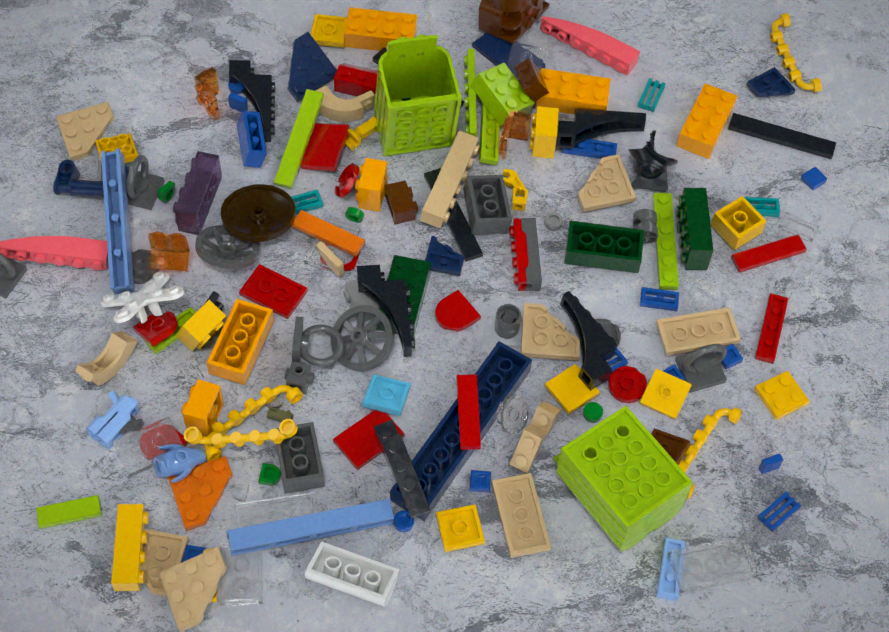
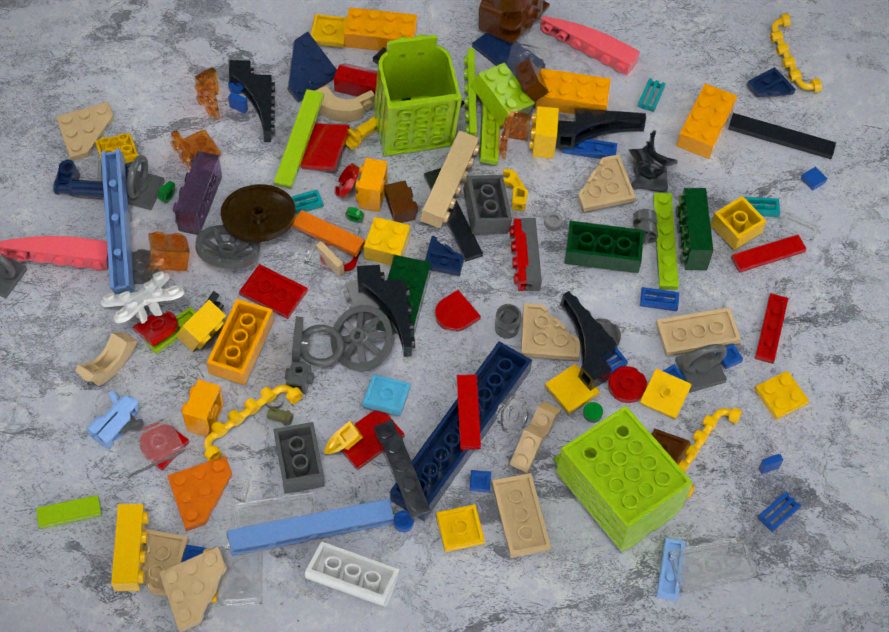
medium blue animal [153,444,206,483] -> none
yellow bar [184,419,298,449] -> none
blue brick [237,111,267,168] -> none
green tile [258,463,281,486] -> none
none -> clear orange bracket [170,130,221,171]
none -> yellow plate [324,421,363,454]
none -> yellow brick [364,217,411,265]

